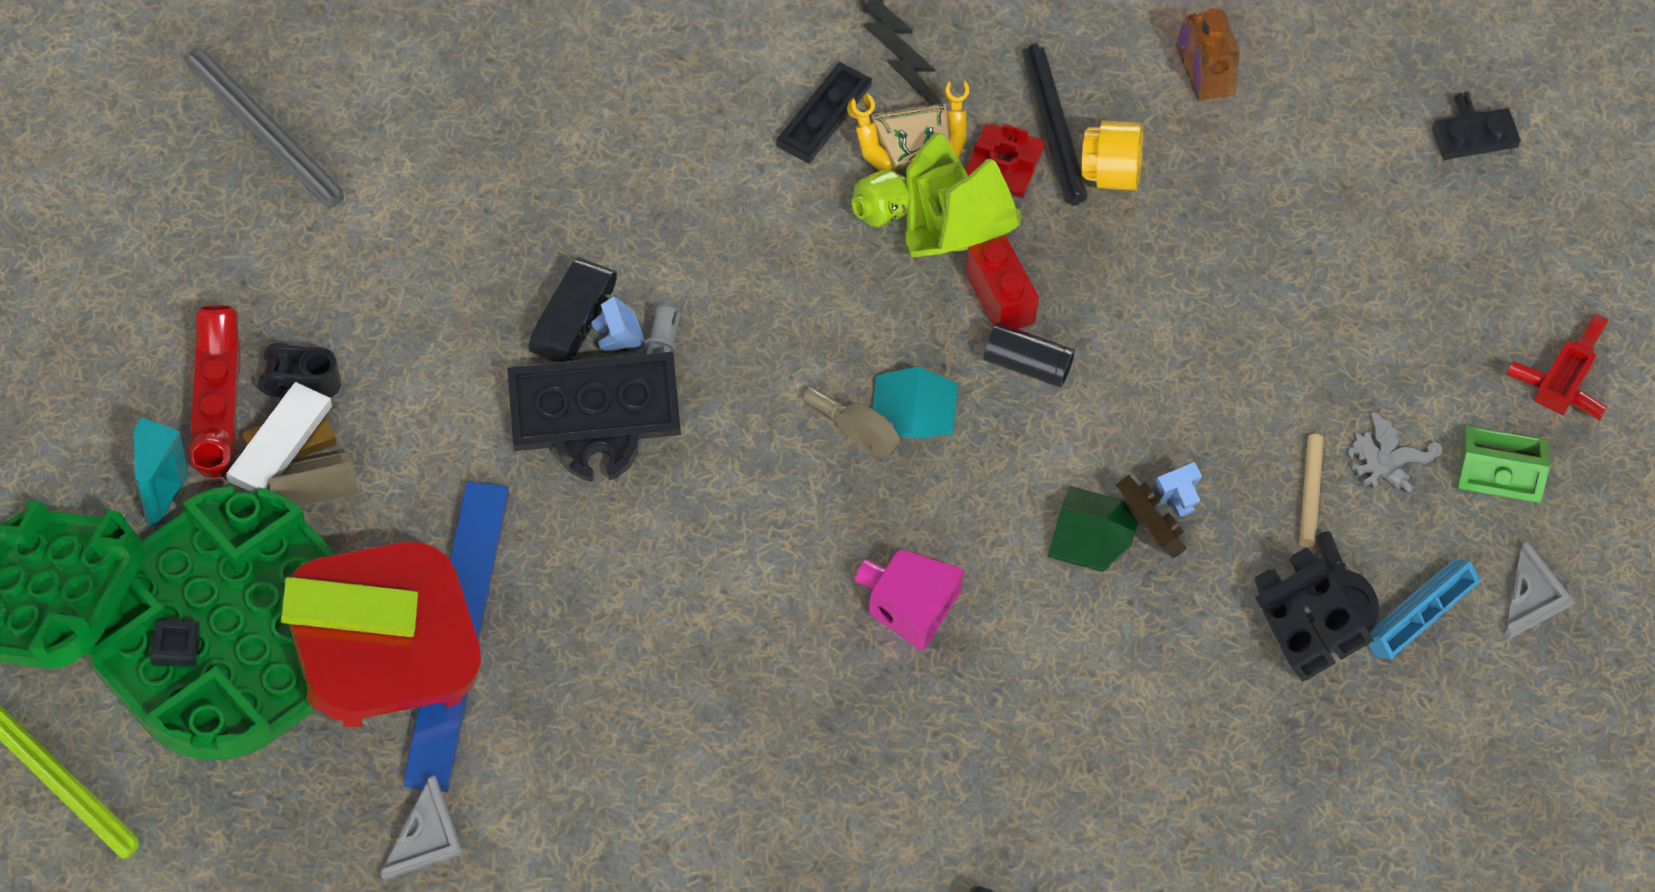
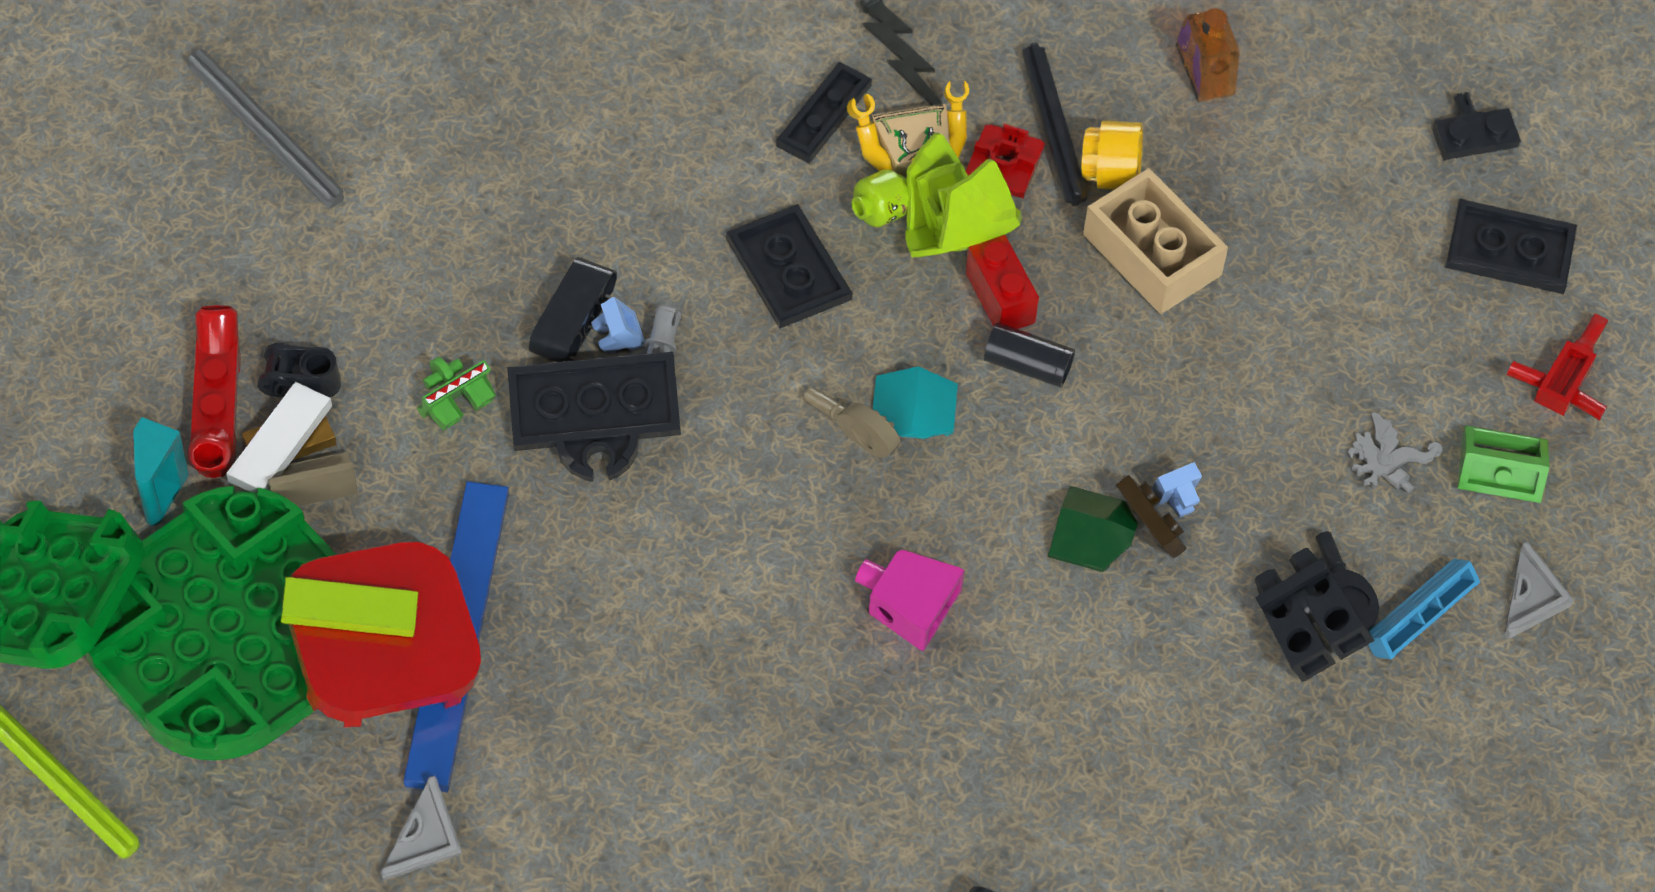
black tile [150,620,201,667] -> none
tan bar [1299,434,1324,547] -> none
none -> bright green hips [416,356,496,431]
none -> black tile [726,204,853,329]
none -> tan brick [1083,168,1228,314]
none -> black tile [1445,199,1577,294]

